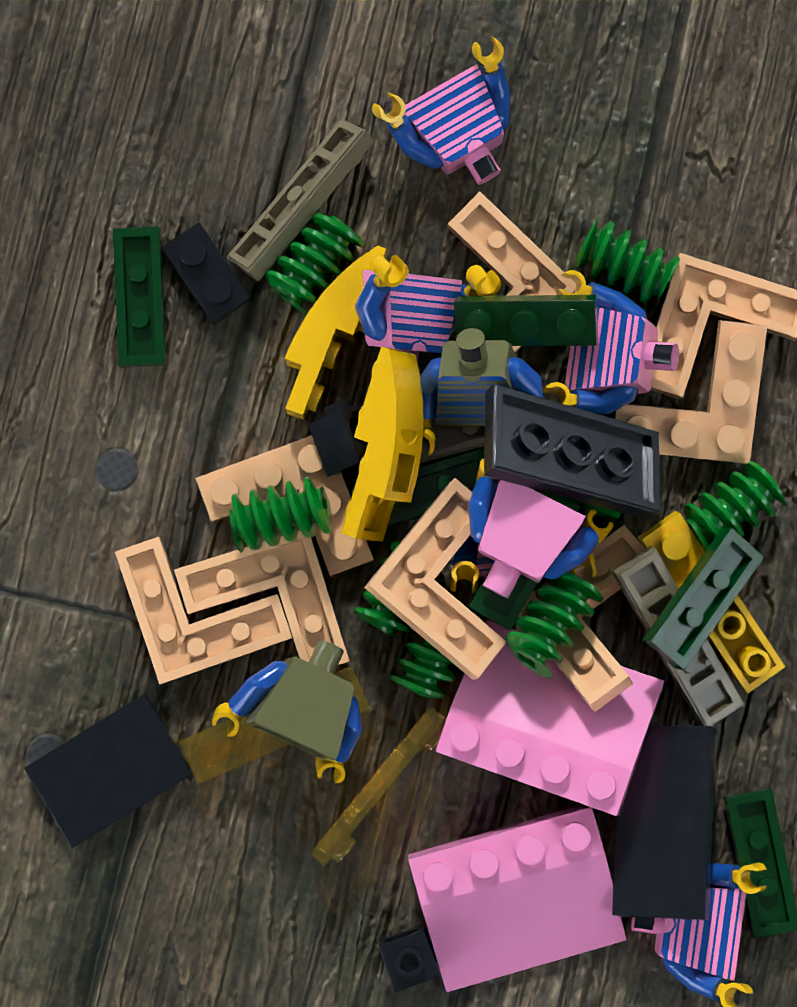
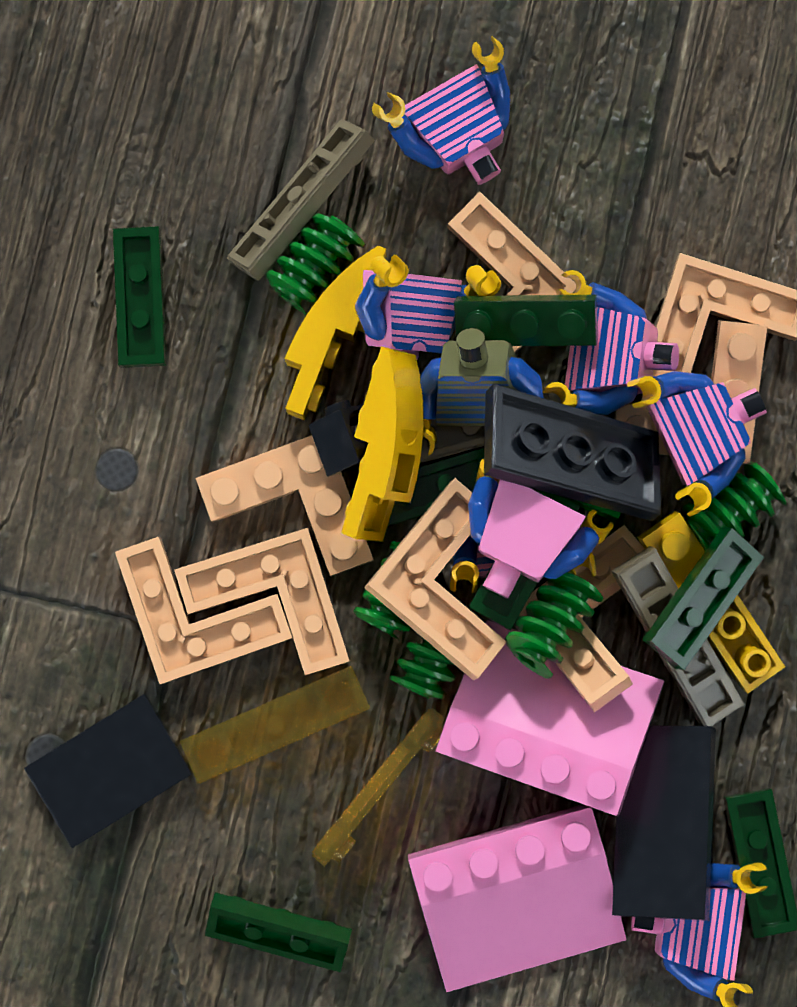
black plate [161,222,251,325] -> none
olive torso [212,640,362,783] -> none
green piece [229,477,333,553] -> none
black brick [379,924,440,993] -> none
green piece [574,217,680,305] -> none
none -> dark green plate [204,892,352,972]
none -> torso [627,371,767,517]

